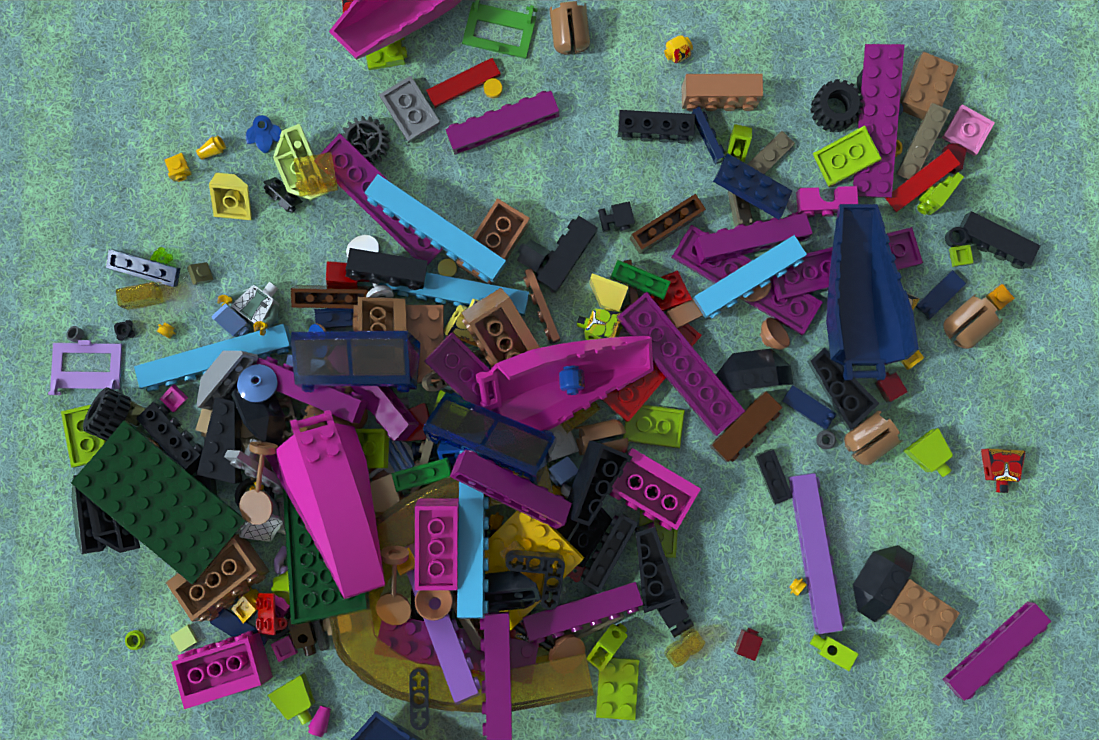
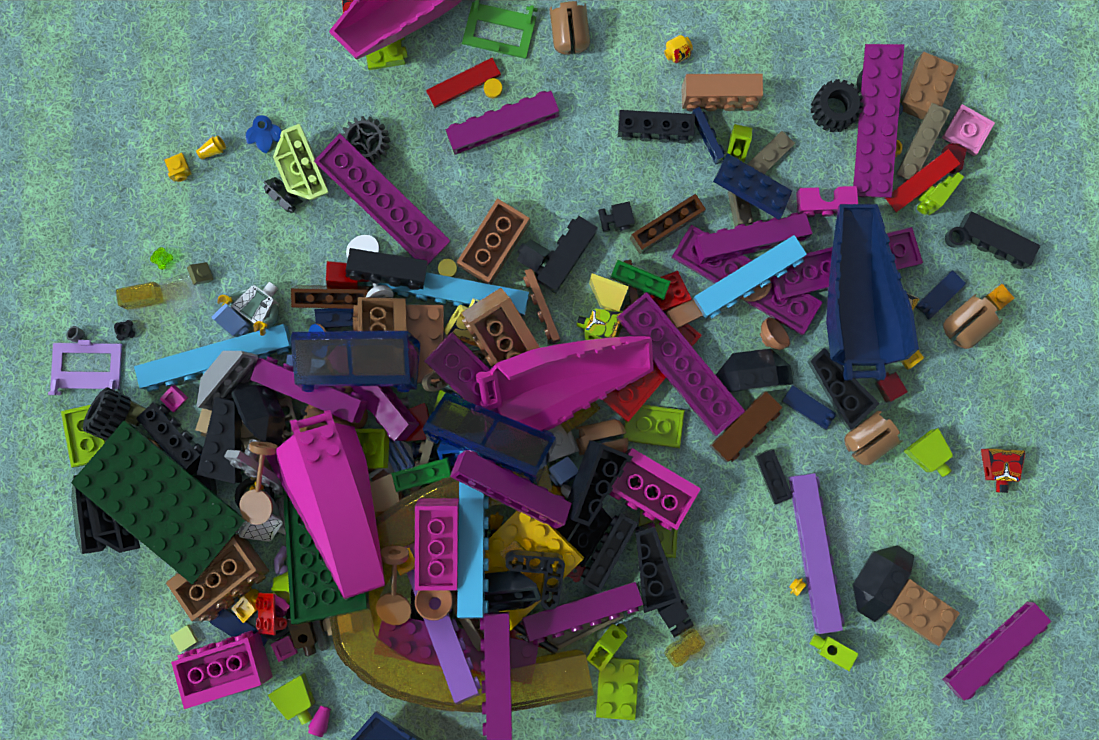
plate [106,249,181,287] -> none
lime plate [125,630,145,650] -> none
yellow plate [157,322,176,339] -> none
light yellow slope [209,173,252,220] -> none
medium blue dish [237,364,278,403] -> none
clear yellow hinge [293,152,338,197] -> none
medium azure brick [364,174,507,283] -> none
light grey plate [379,76,440,143] -> none
black beam [409,667,430,730] -> none
nougat tile [548,634,585,674] -> none
blue head [559,365,585,395] -> none
dark red brick [734,628,763,661] -> none
lime tile [812,125,882,187] -> none
dark grey plate [816,430,836,449] -> none
lime plate [949,245,974,267] -> none

